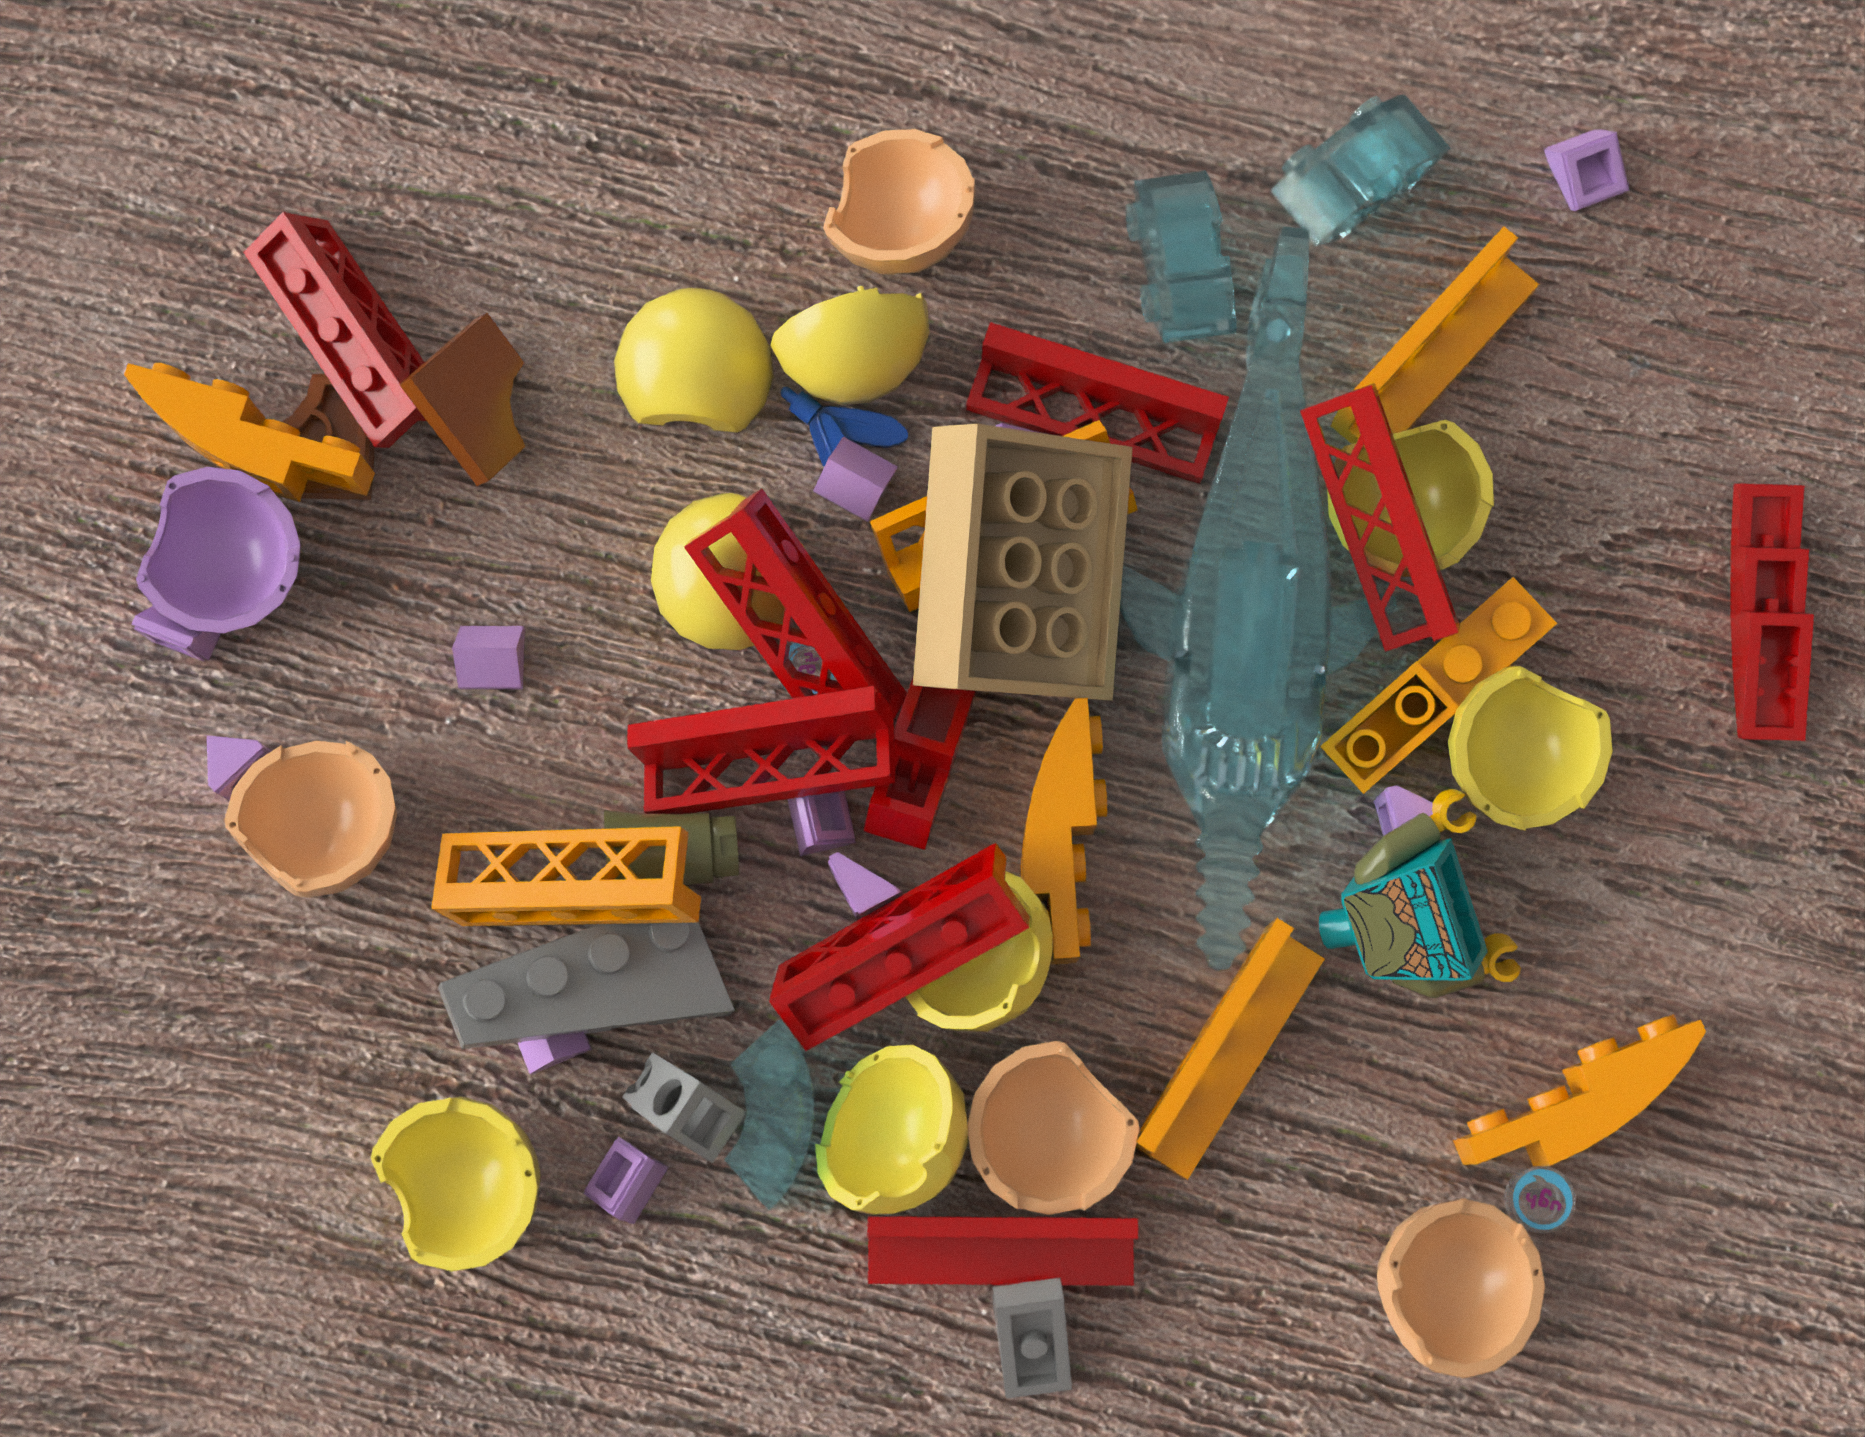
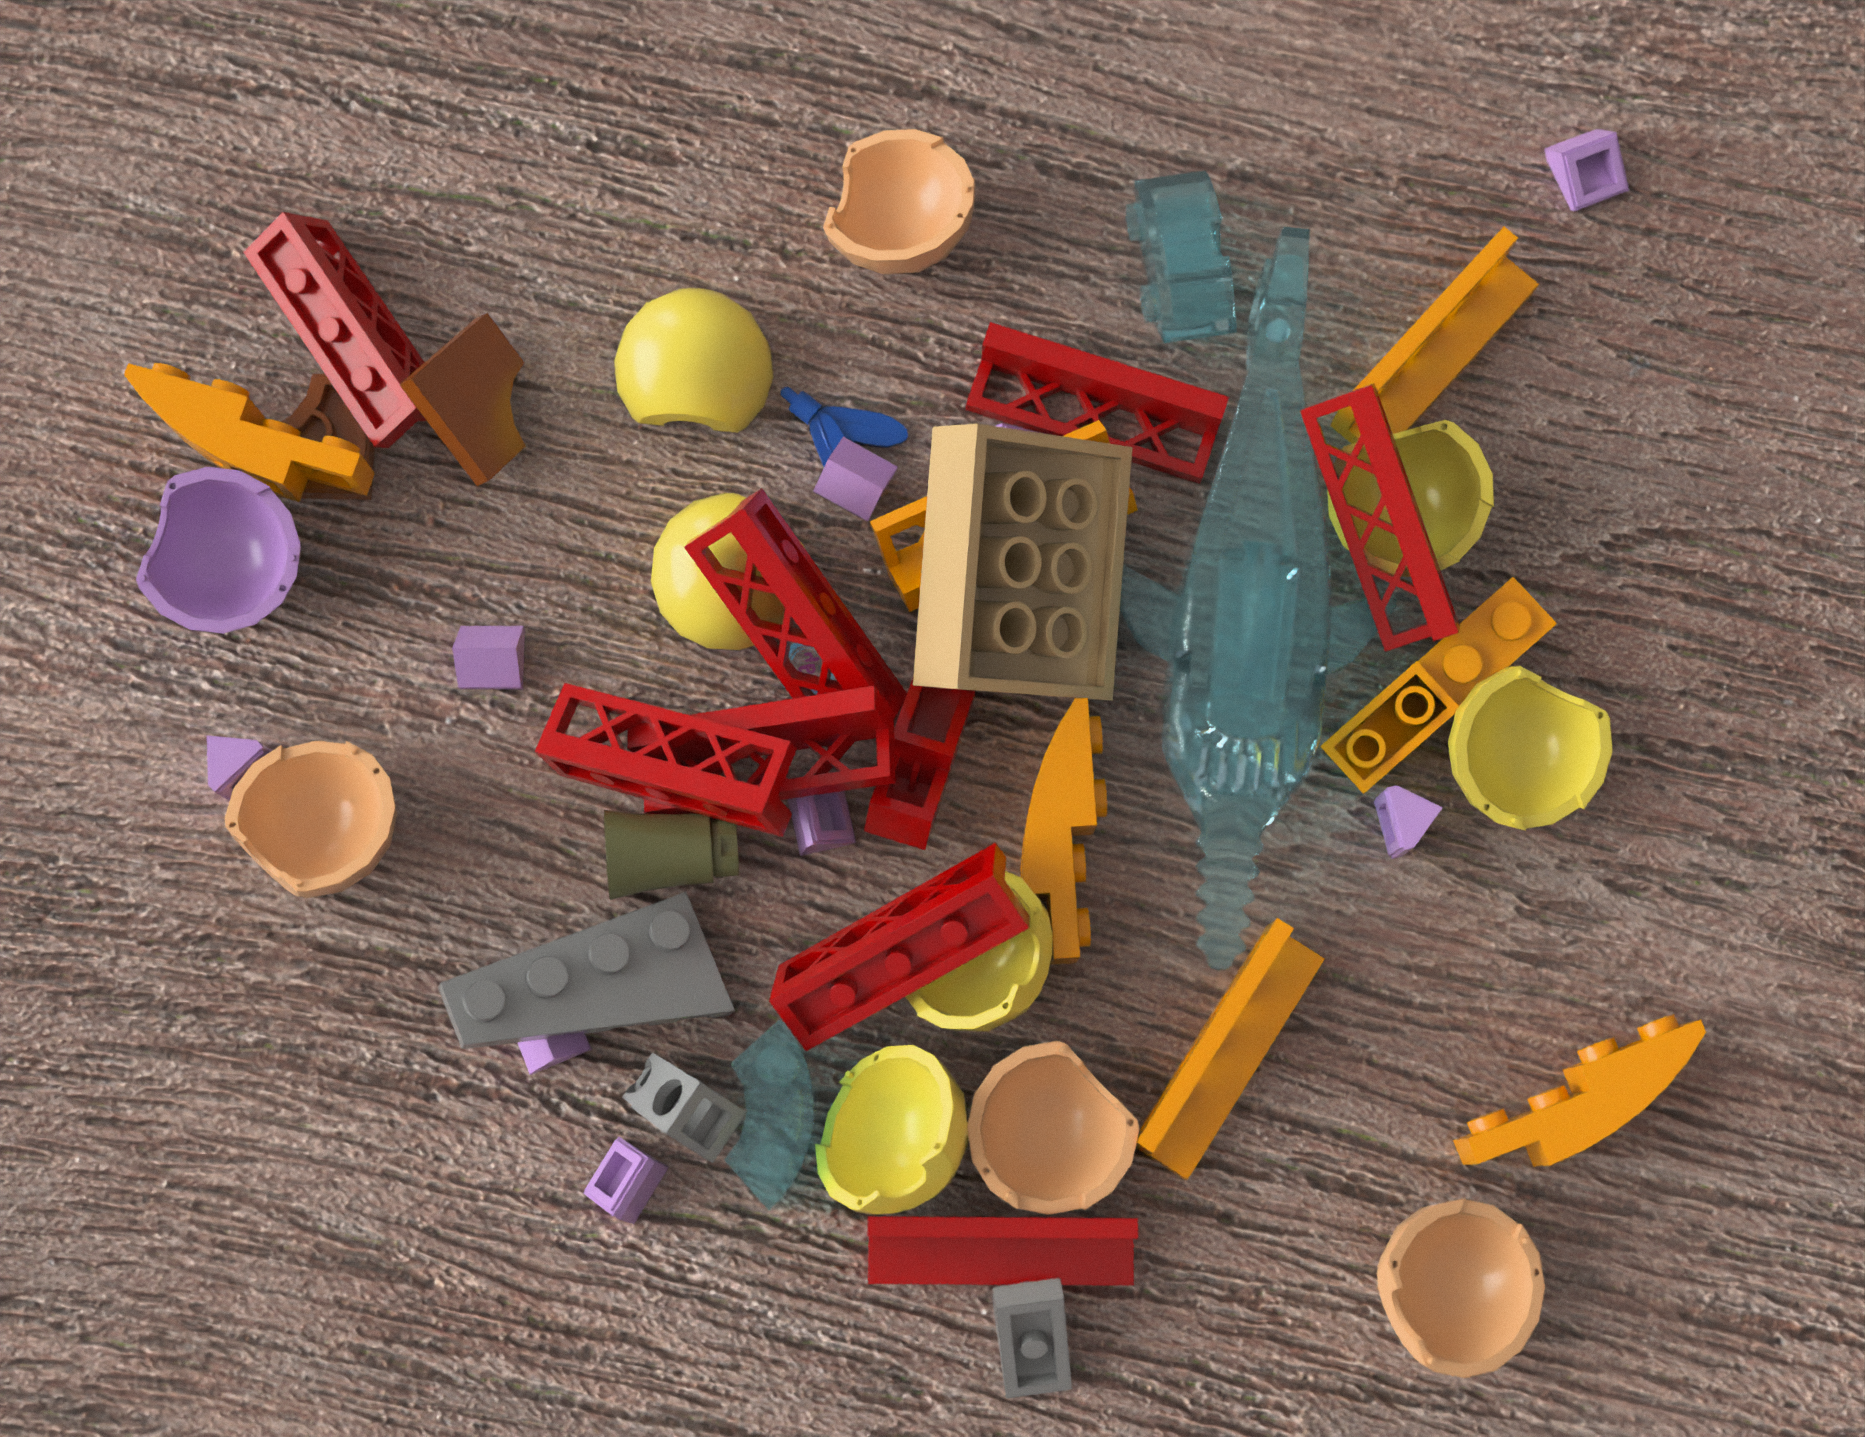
lavender slope [132,606,221,662] -> none
light yellow cylinder [371,1097,540,1271] -> none
light orange fence [431,826,701,926] -> none
light yellow cylinder [770,286,929,405] -> none
lavender slope [828,852,902,919] -> none
clear light blue brick [1271,94,1451,246] -> none
torso [1319,789,1521,998] -> none
clear tile [1504,1166,1576,1233] -> none
red slope [1730,483,1814,741] -> none
none -> red fence [534,683,797,837]

